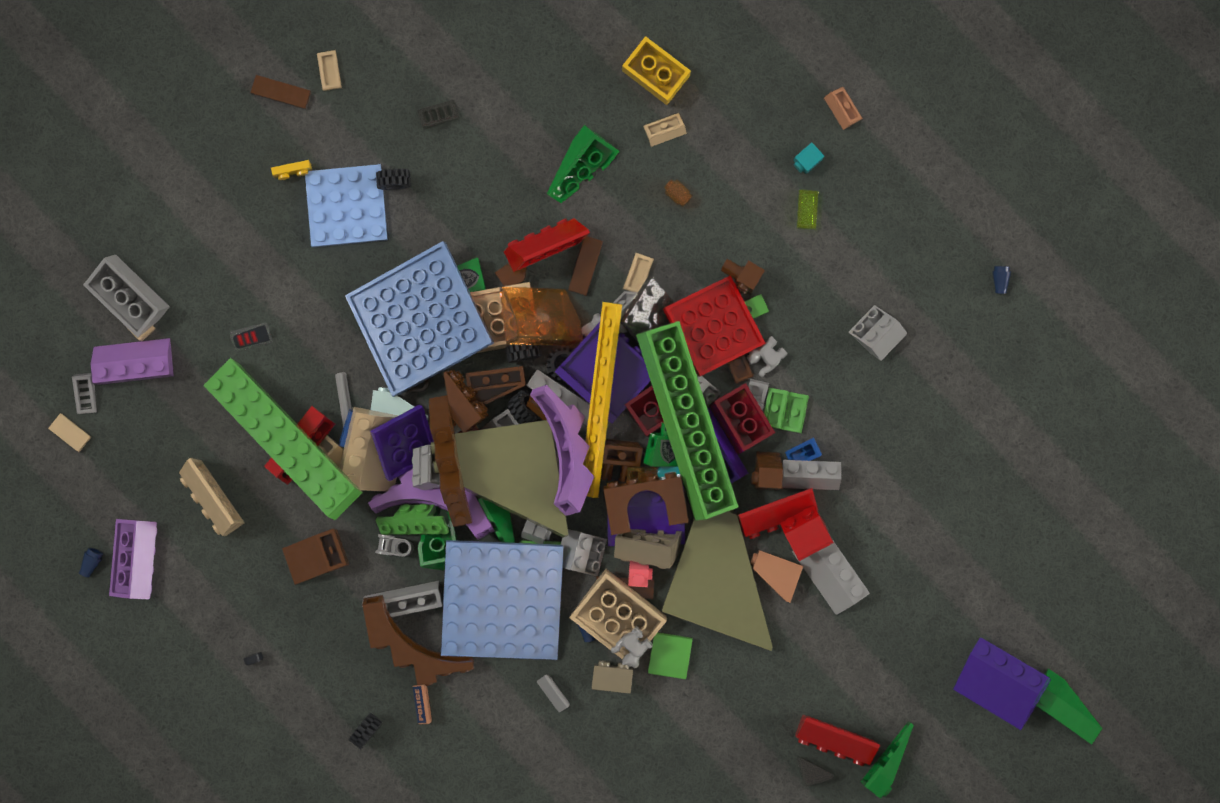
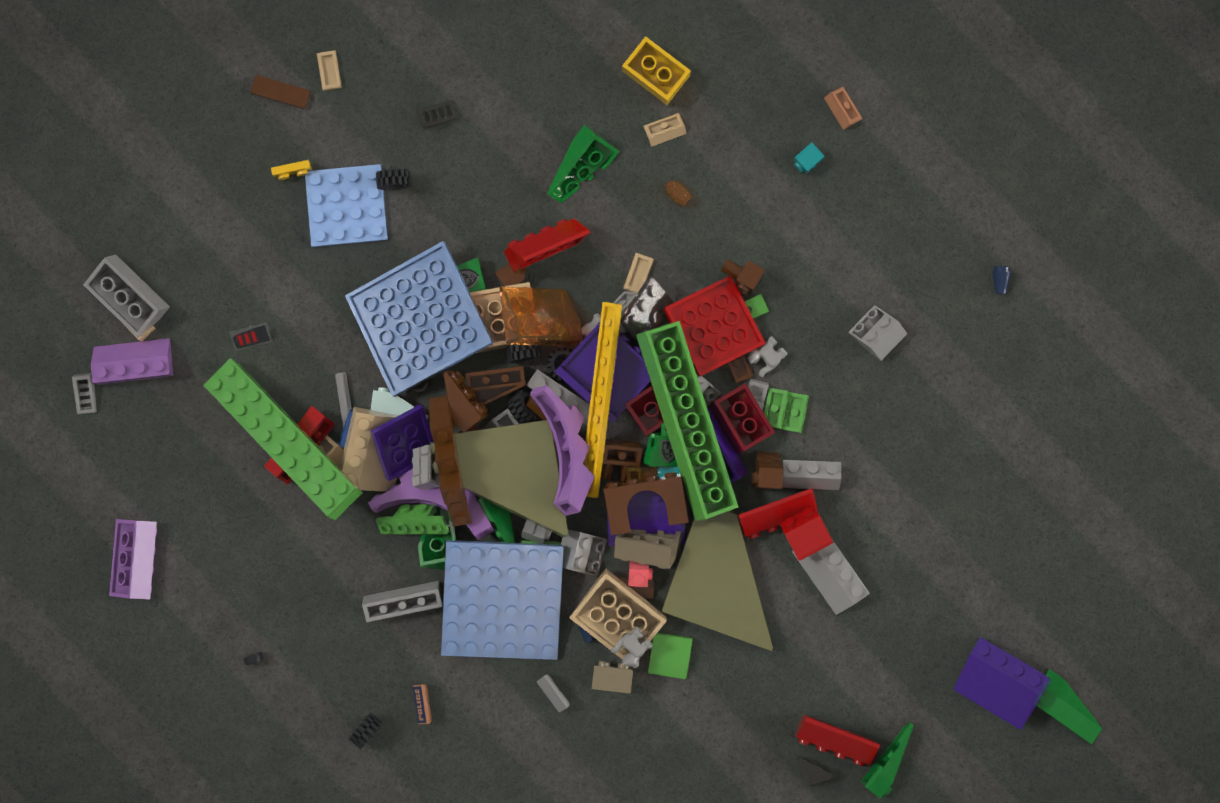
tan tile [48,413,91,452] -> none
dark blue cone [79,547,103,578] -> none
tan slope [179,458,244,536] -> none
reddish brown slope [282,528,349,585] -> none
reddish brown arch [362,595,474,686] -> none
light grey piece [375,534,414,557] -> none
reddish brown tile [568,236,603,296] -> none
nougat slope [750,550,803,603] -> none
blue slope [785,438,822,461] -> none
clear neon green tile [797,190,818,229] -> none

